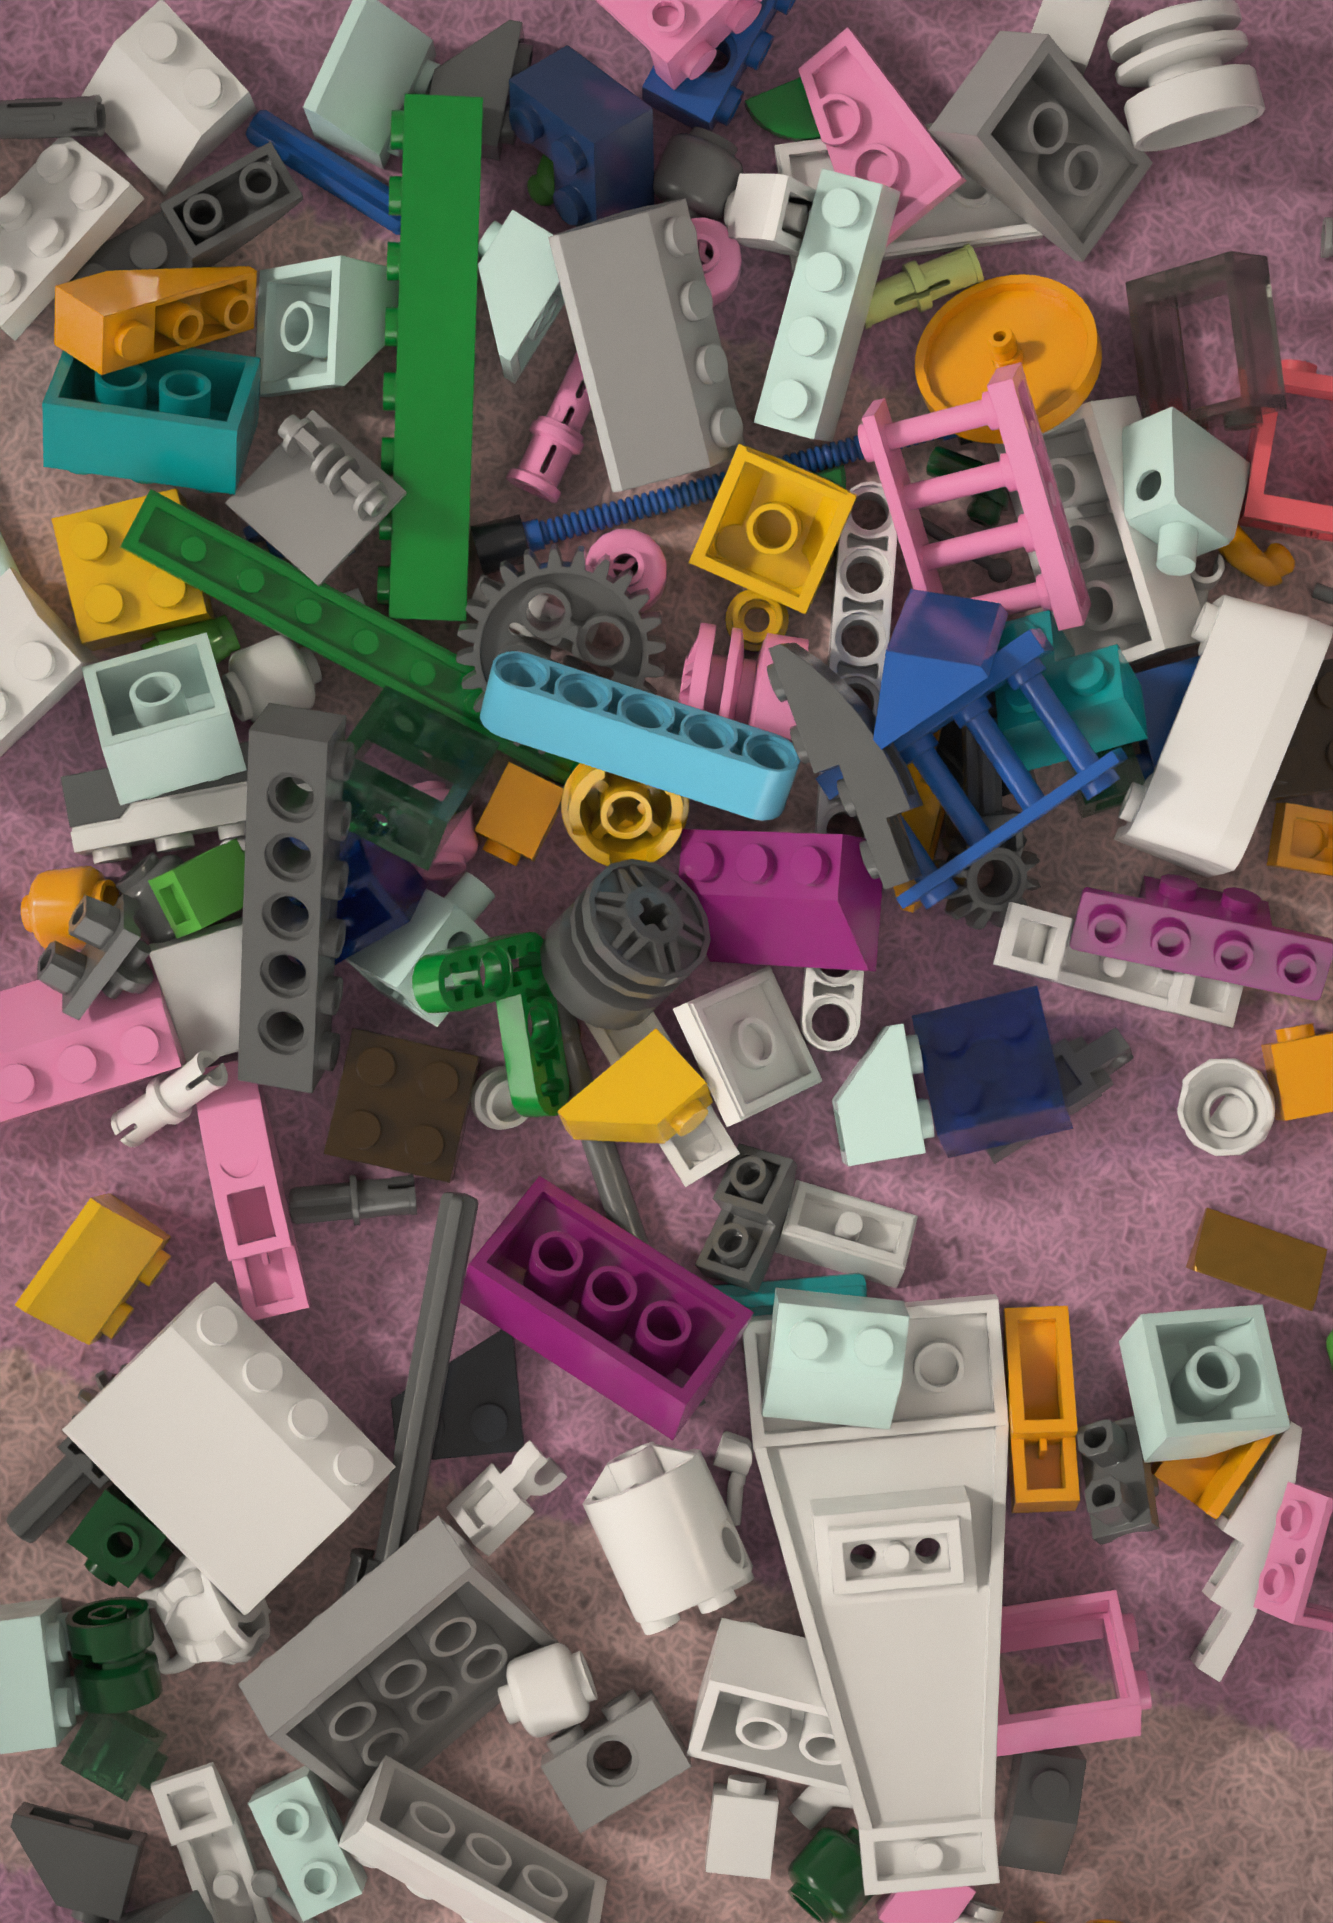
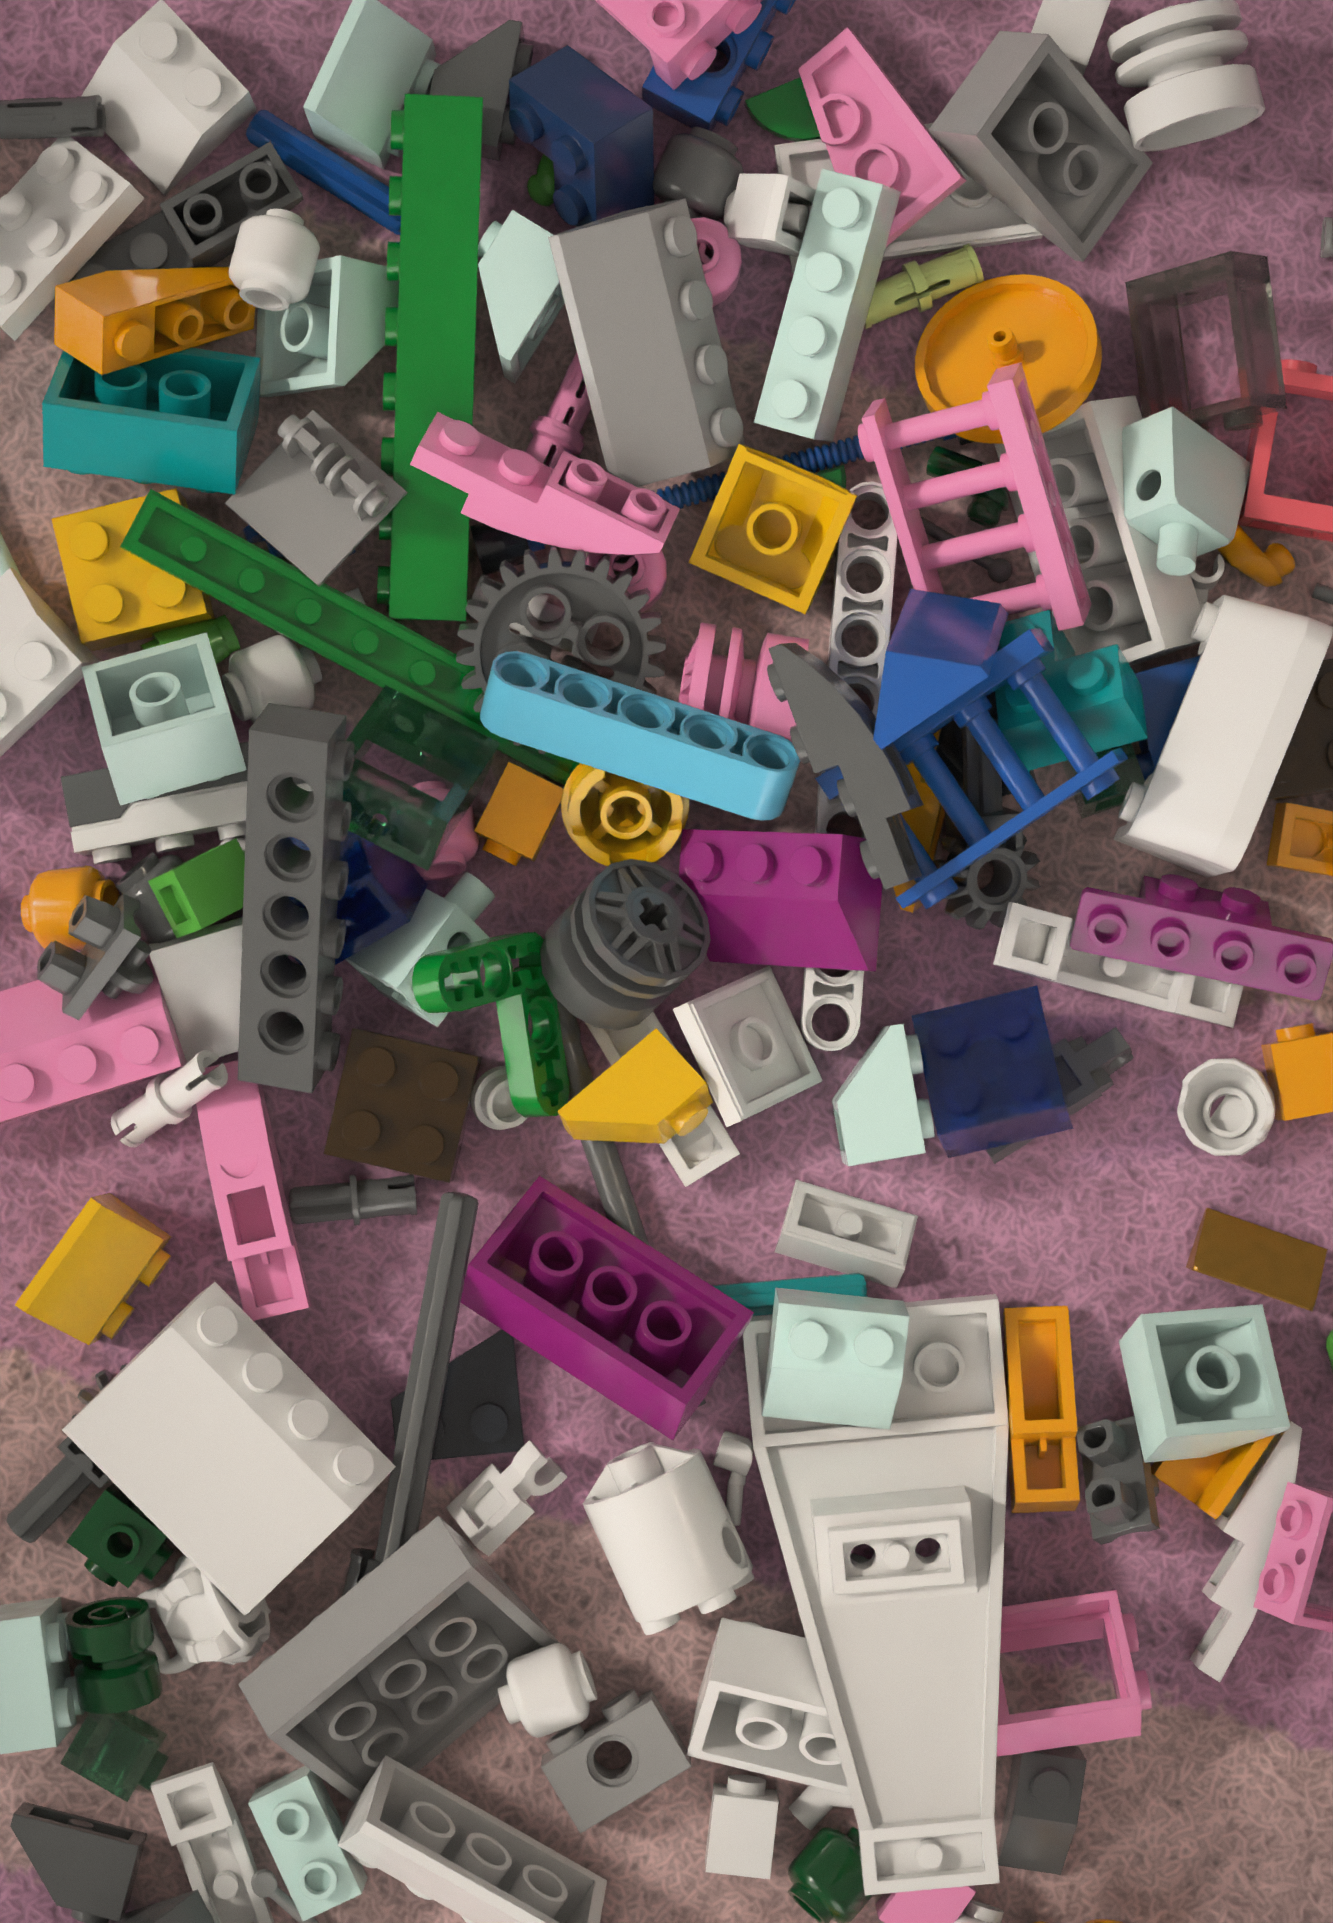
dark grey slope [695,1143,797,1292] -> none
yellow plate [725,589,789,652] -> none
none -> white head [229,209,320,311]
none -> bright pink slope [410,412,680,555]

